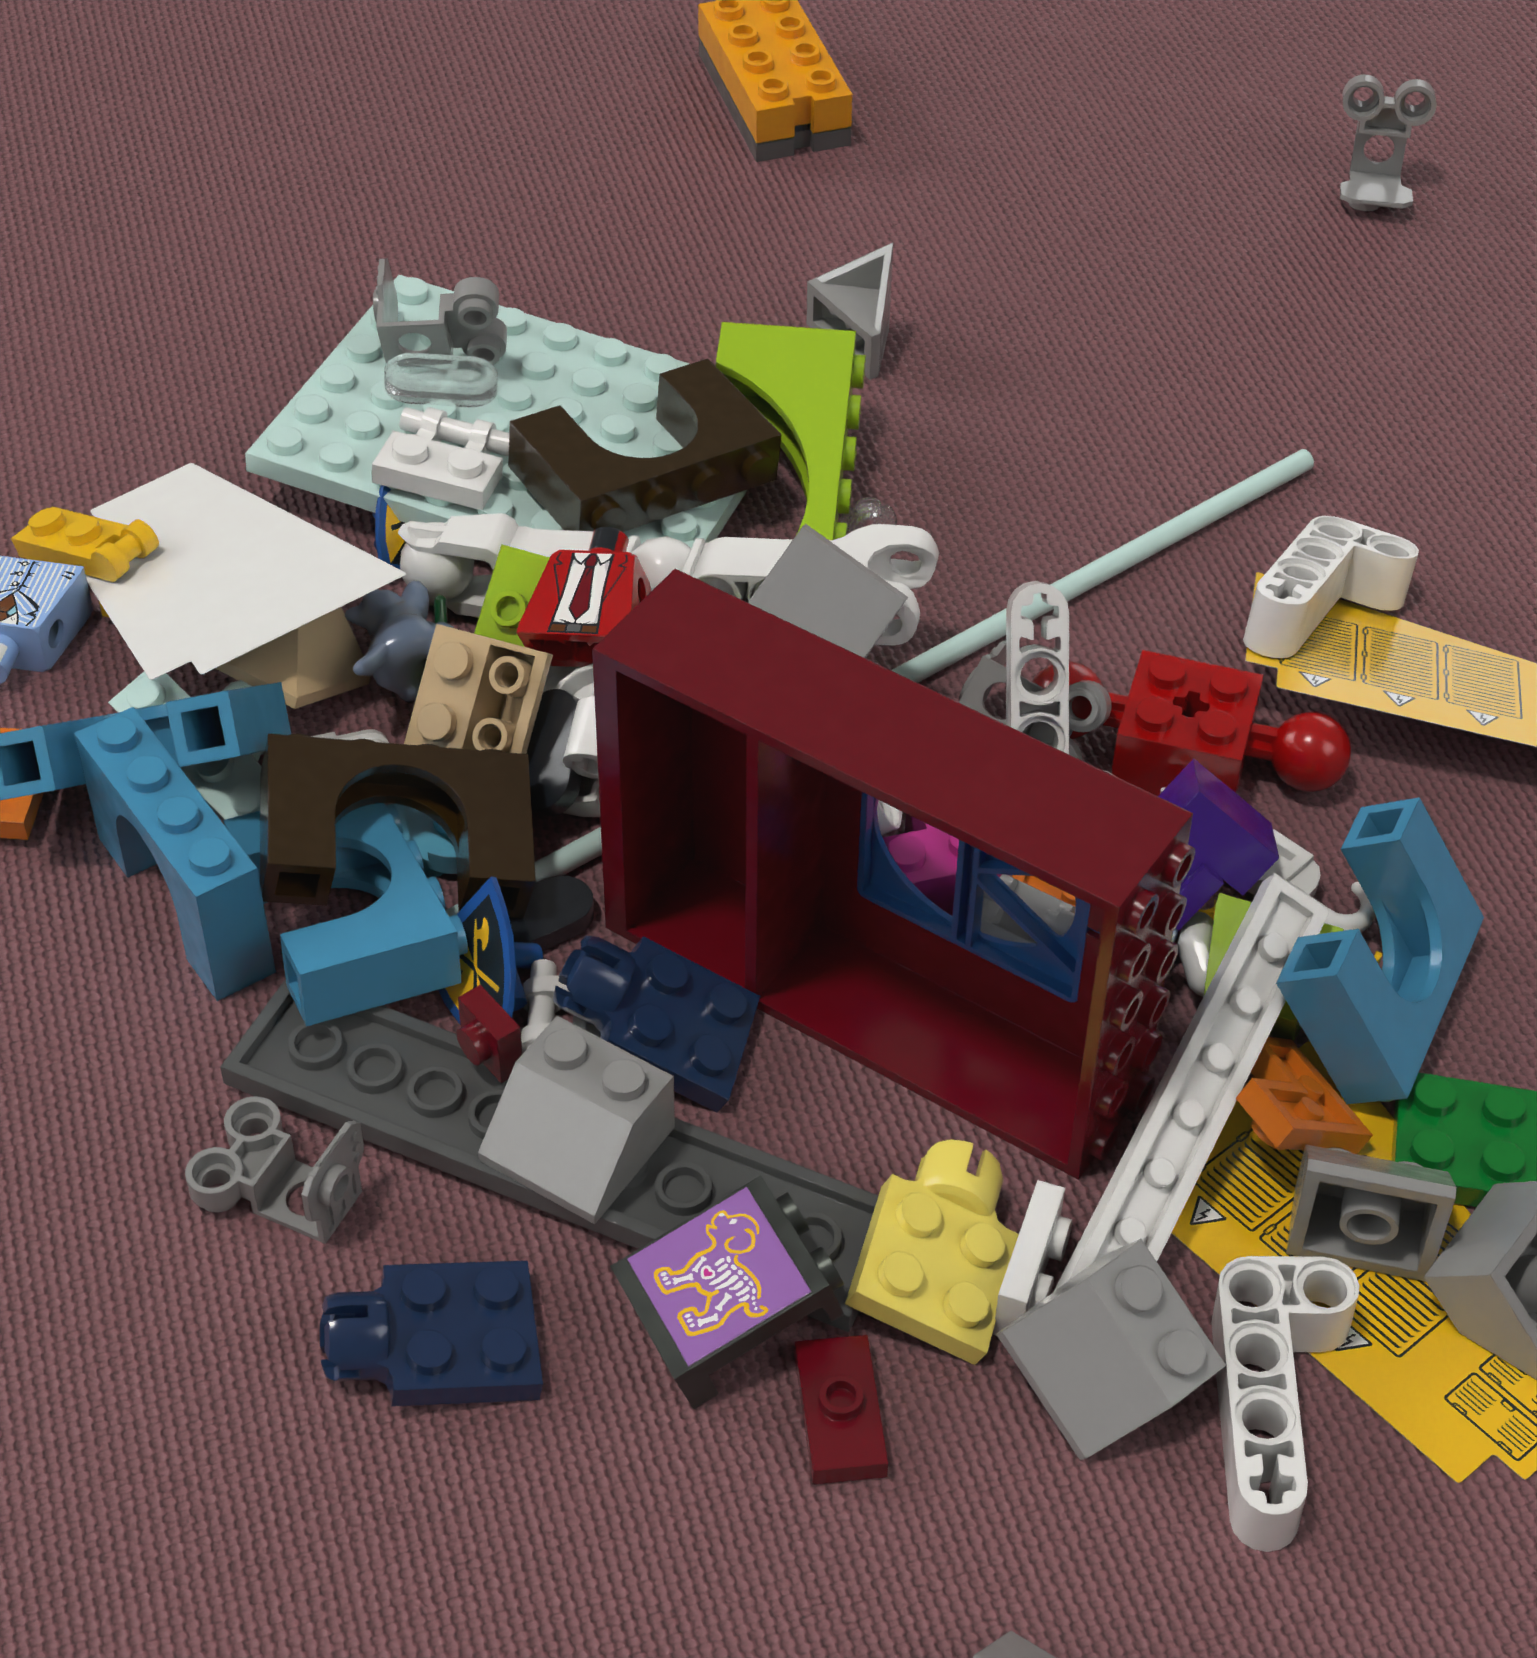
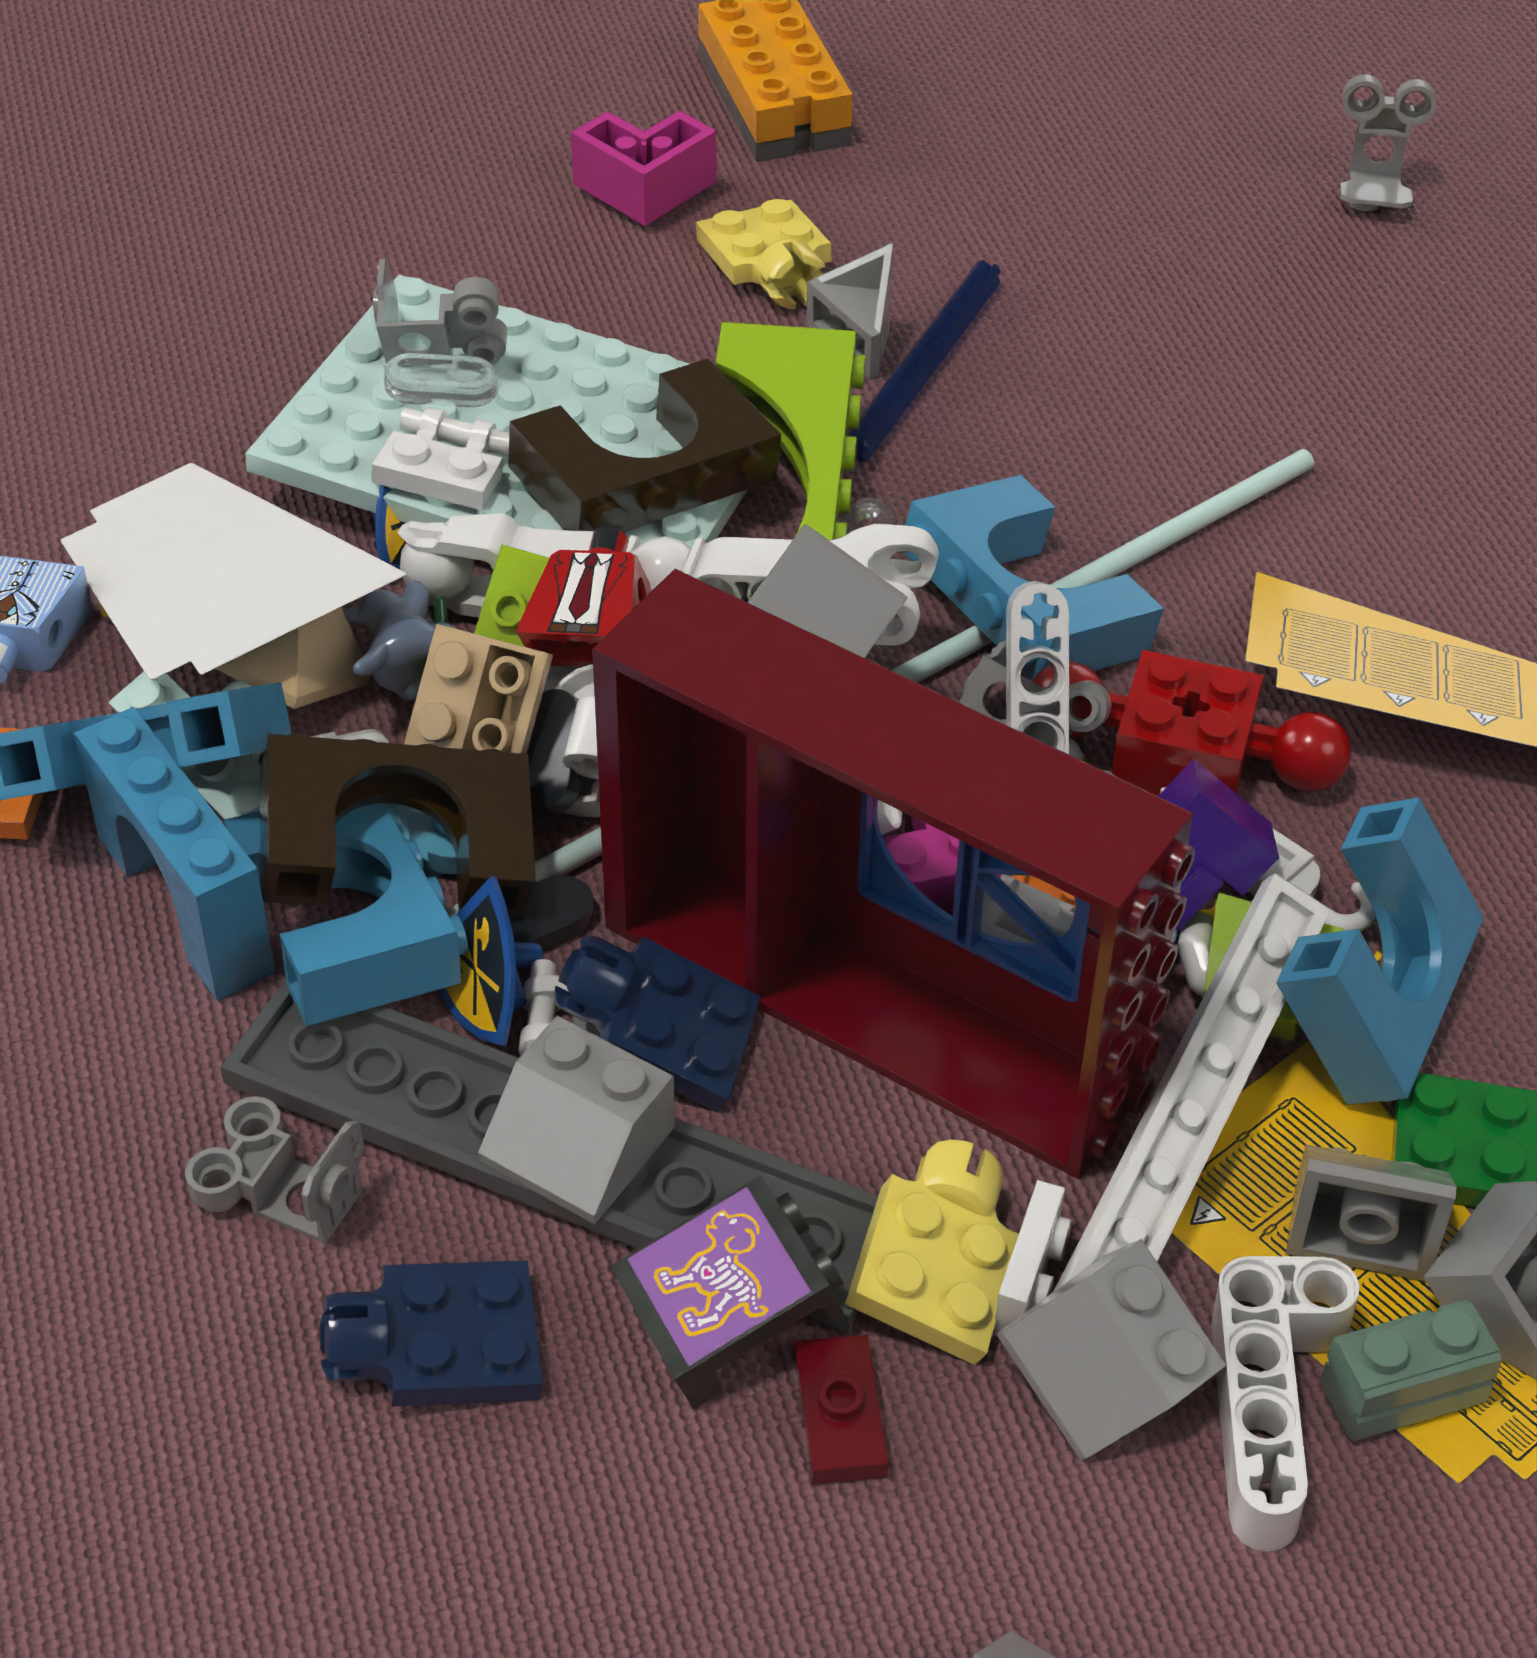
yellow plate [11,506,159,582] -> none
dark red plate [456,984,523,1083] -> none
orange plate [1236,1037,1373,1154] -> none
white beam [1243,516,1419,658] -> none
none -> dark pink brick [571,110,717,226]
none -> light yellow plate [696,199,832,310]
none -> clear blue axle [848,260,1001,462]
none -> dark azure arch [902,475,1164,680]
none -> sand green brick [1321,1299,1502,1442]

